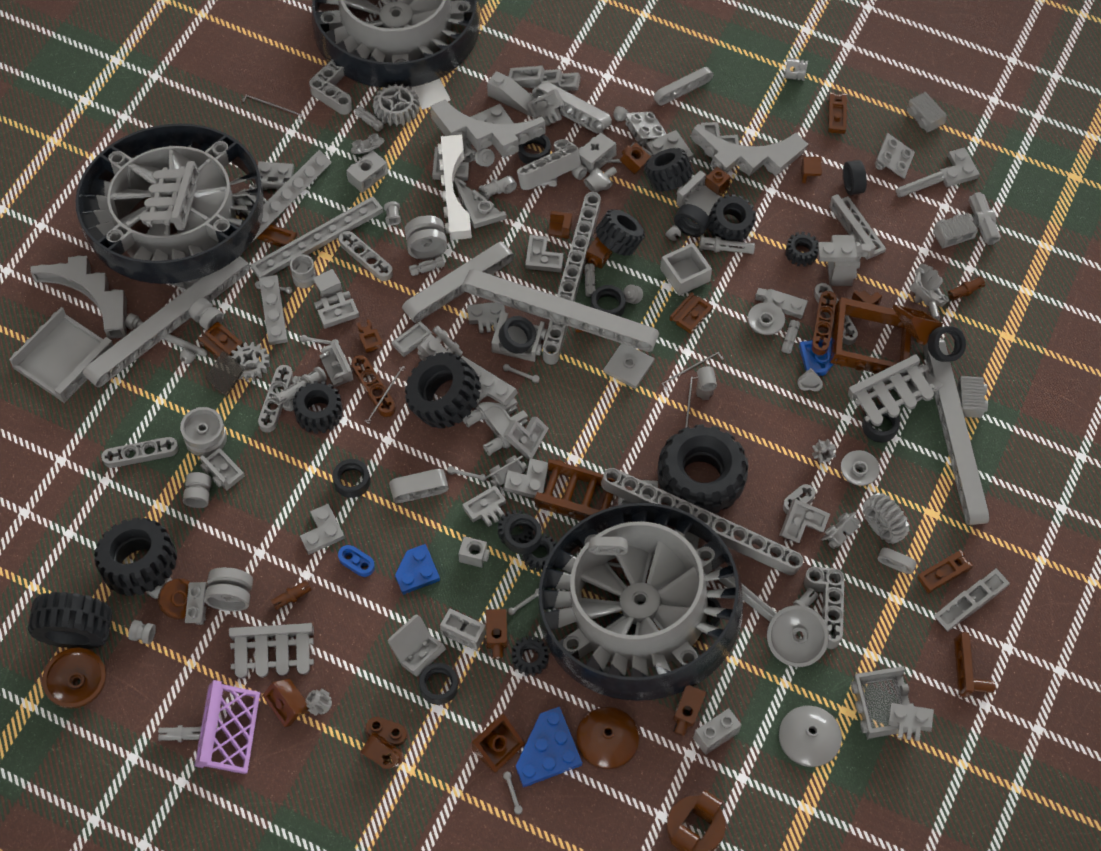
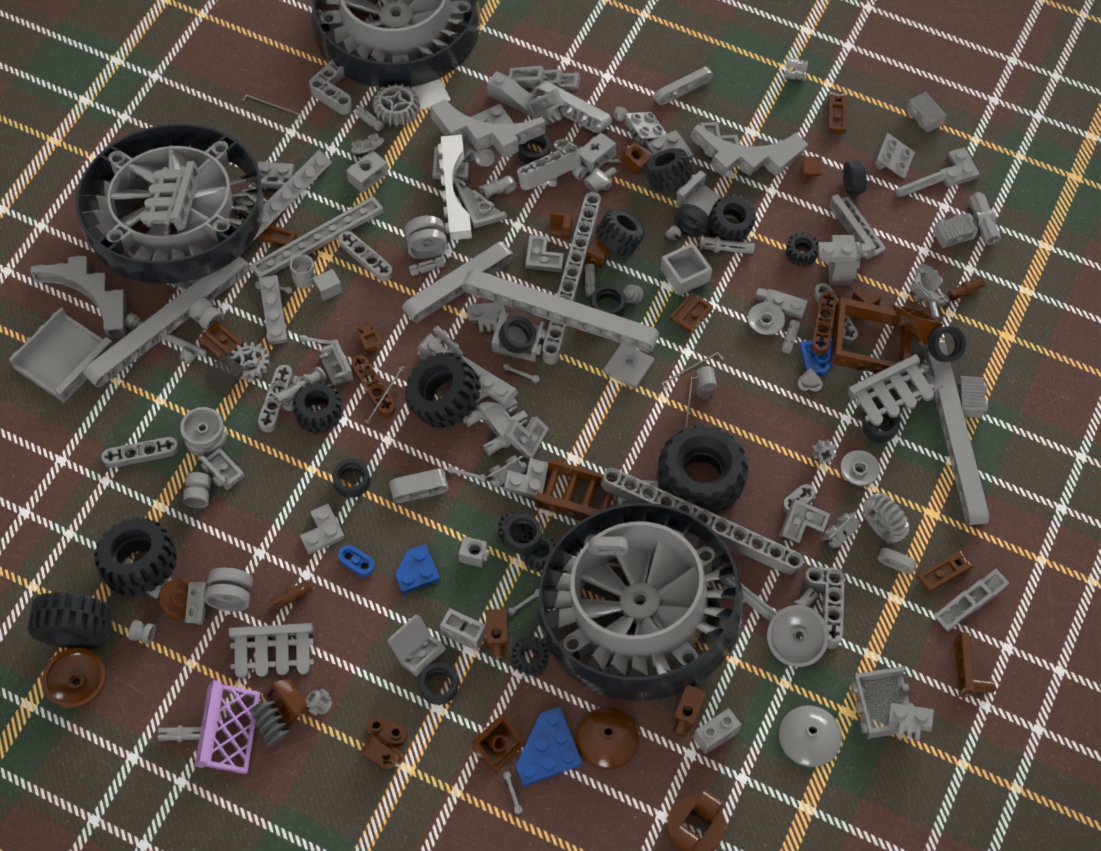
light grey plate [314,291,359,329] -> none
light grey bush [384,202,401,225] -> none
light grey tile [392,321,432,357] -> none
light grey hinge [462,485,506,527] -> none
reddish brown brick [705,167,731,196] -> none
none -> dark grey piece [249,701,290,748]

